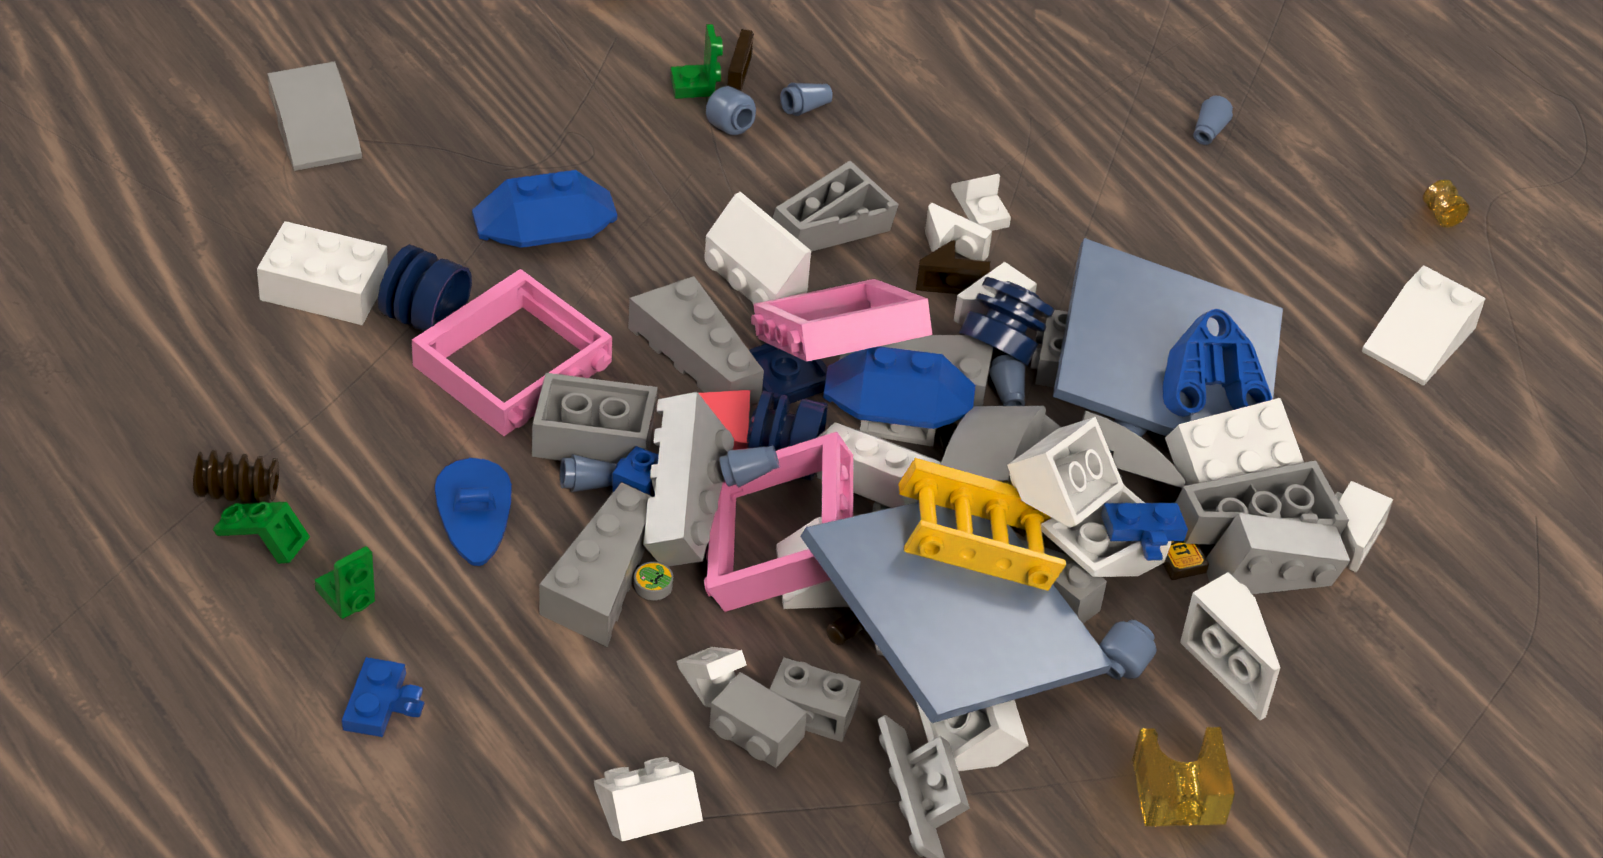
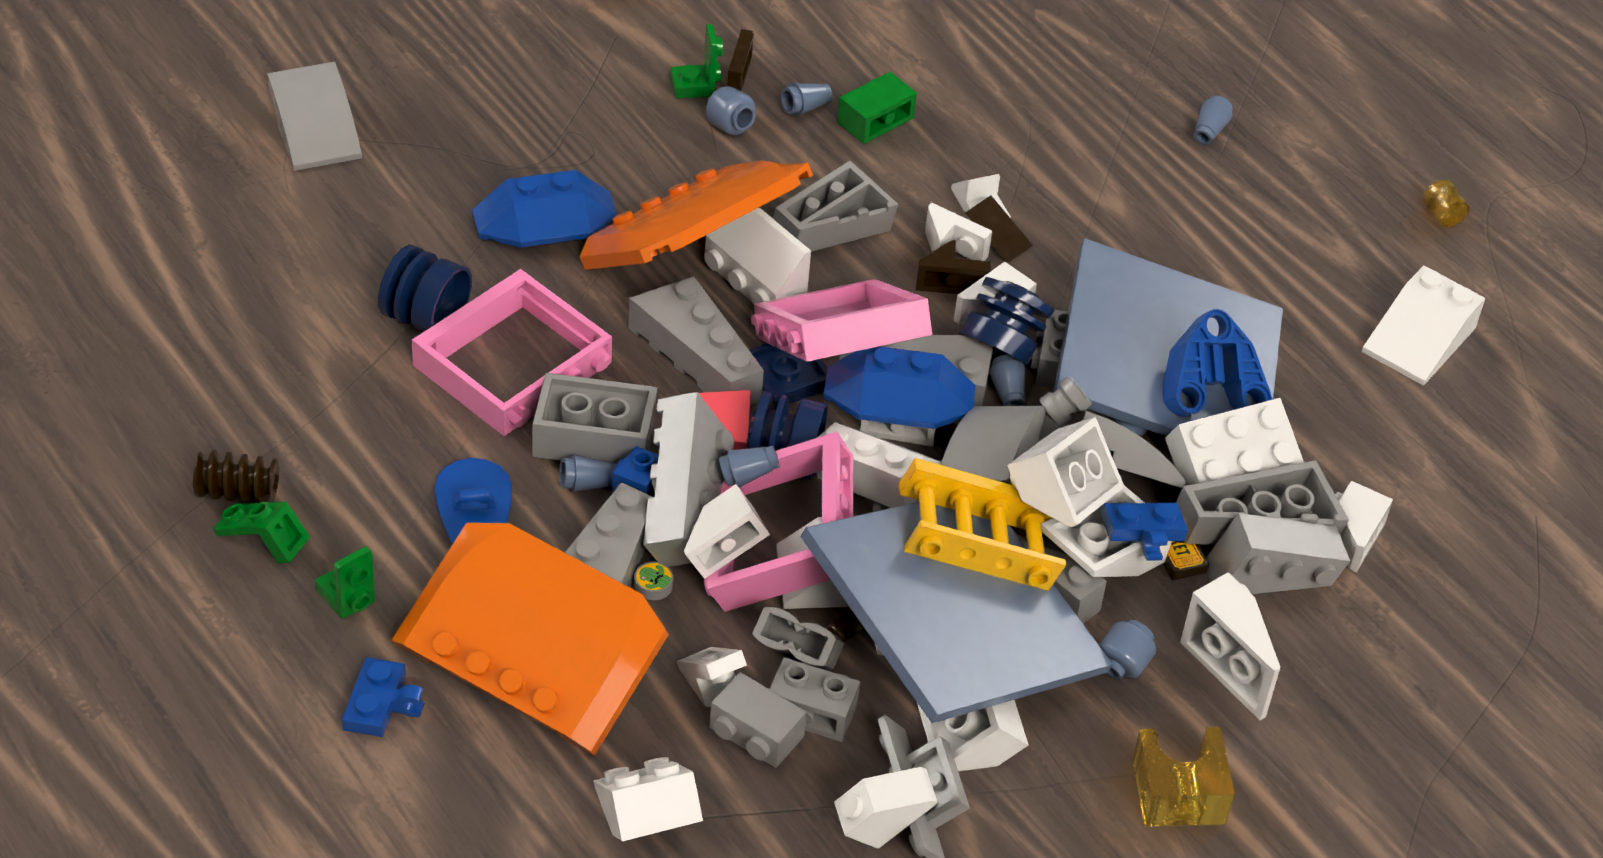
white brick [257,221,388,325] -> none
none -> orange slope [391,523,669,756]
none -> orange slope [579,160,813,270]
none -> white slope [684,484,770,579]
none -> light grey brick [752,607,844,670]
none -> white slope [834,767,938,849]
none -> green brick [837,71,917,144]
none -> dark brown sticker [965,195,1033,263]
none -> light grey wheel [1039,376,1092,428]

